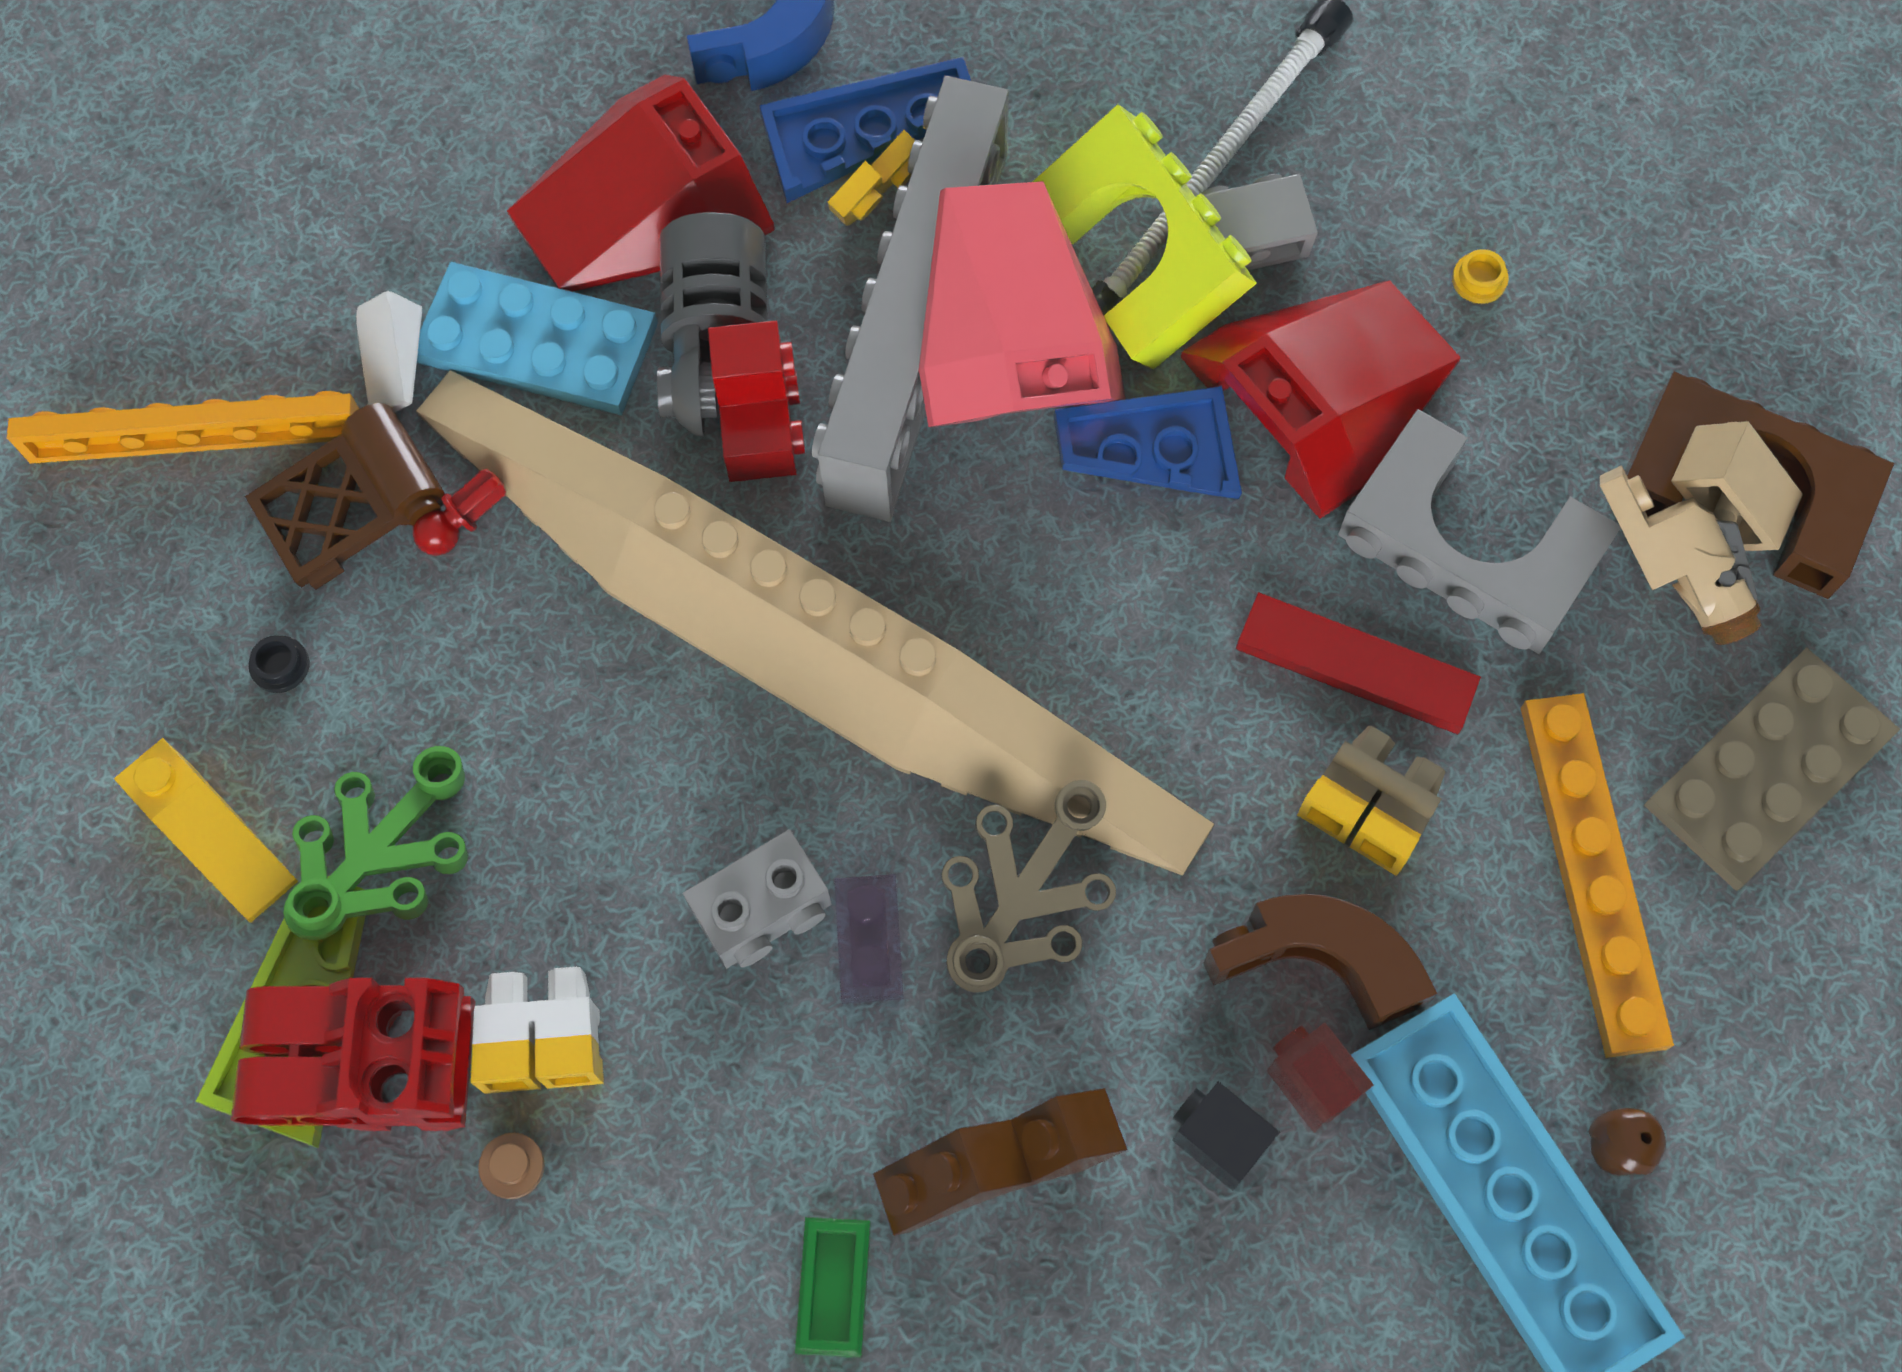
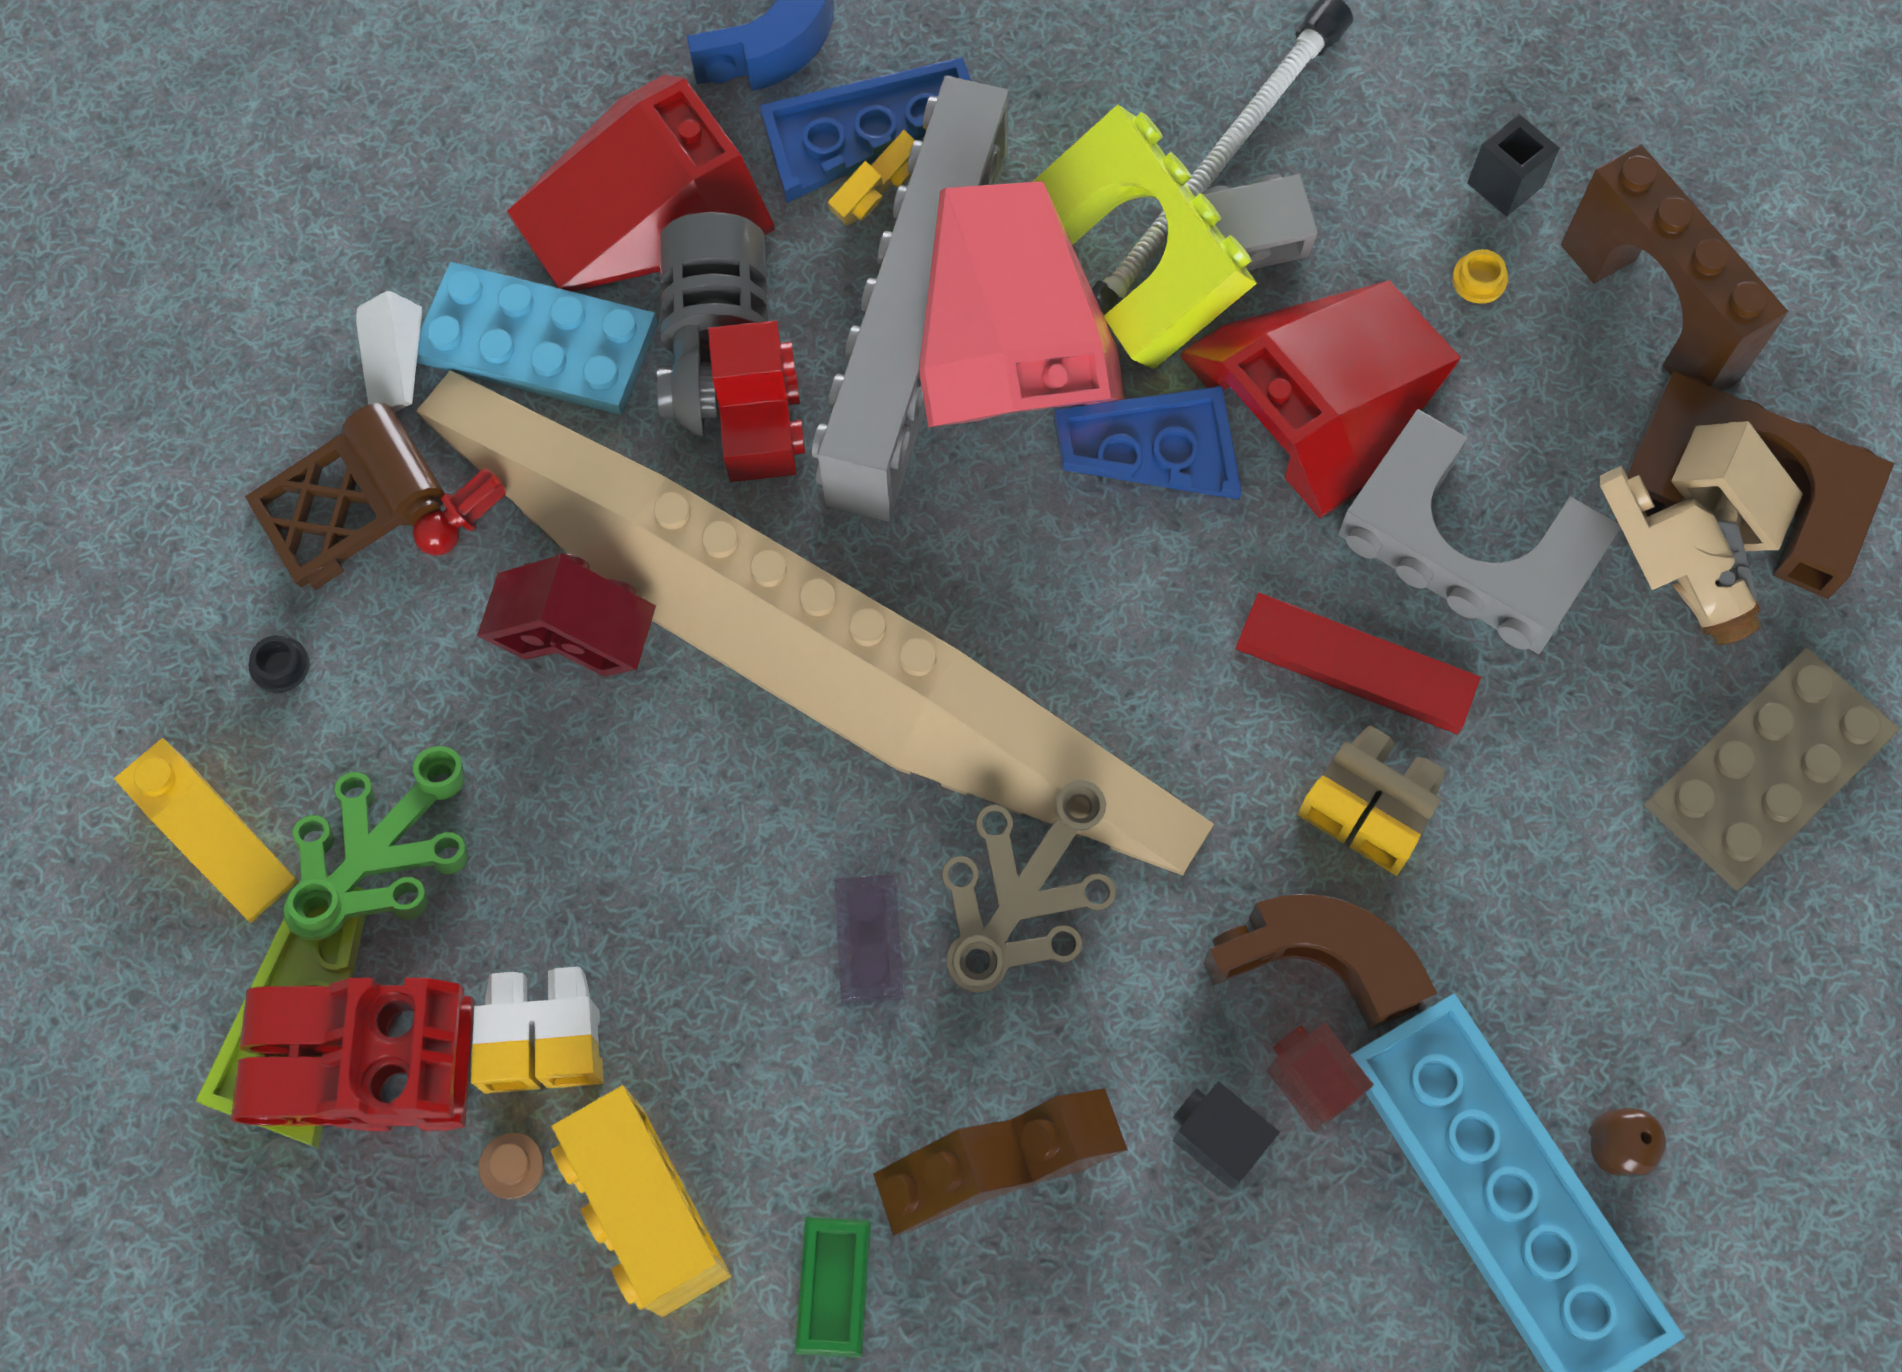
light orange plate [7,391,359,463] -> none
light grey brick [682,829,832,969] -> none
light orange plate [1520,693,1674,1058] -> none
none -> dark red brick [477,553,656,676]
none -> yellow brick [551,1085,732,1318]
none -> black brick [1467,114,1560,217]
none -> reddish brown arch [1561,144,1789,391]

